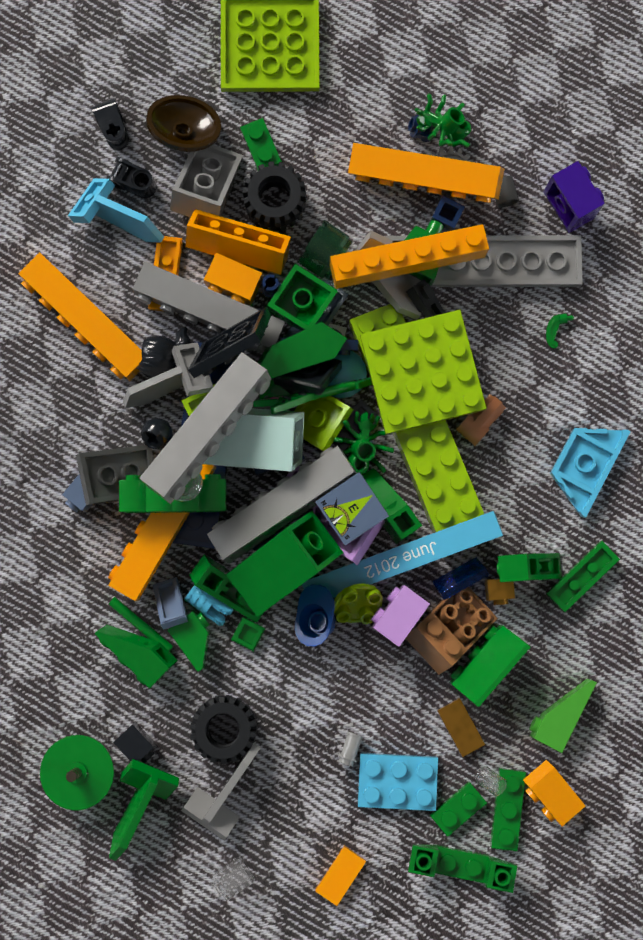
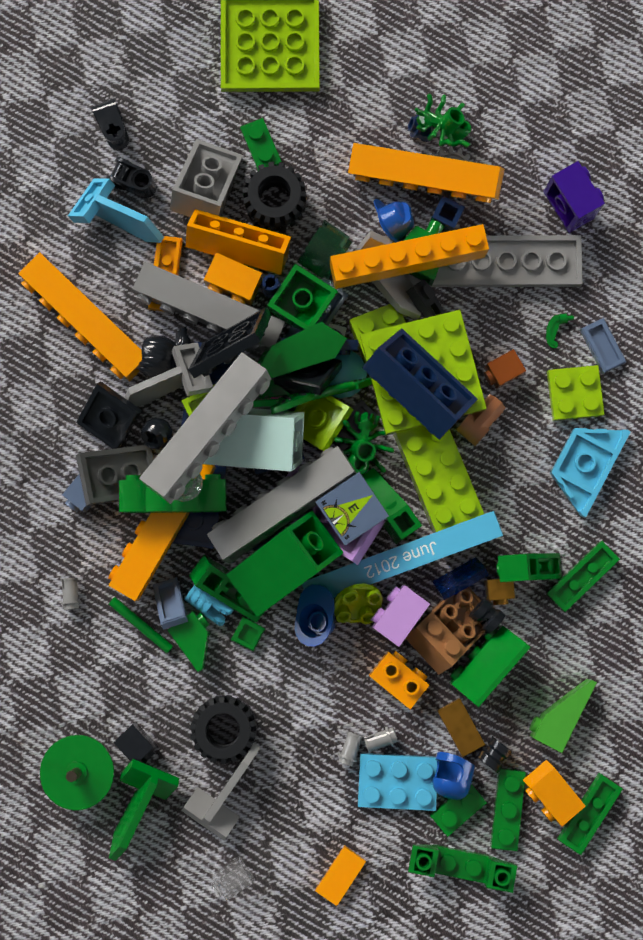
green slope [95,625,178,689] -> none
dark brown dish [146,95,221,152] -> none
clear piece [475,766,507,796] -> none
dark grey beam [495,176,519,208] -> none
none -> light grey pin [61,578,81,610]
none -> black tile [76,381,142,449]
none -> dark blue slope [362,328,478,440]
none -> light grey pin [364,726,398,753]
none -> light orange brick [369,651,430,709]
none -> blue piece [373,199,414,243]
none -> blue helmet [432,752,475,800]
none -> black wheel [469,597,506,634]
none -> black wheel [477,736,513,773]
none -> dark orange brick [484,349,526,390]
none -> lime plate [547,365,604,421]
none -> green plate [557,773,623,855]
none -> sand blue tile [580,318,626,374]

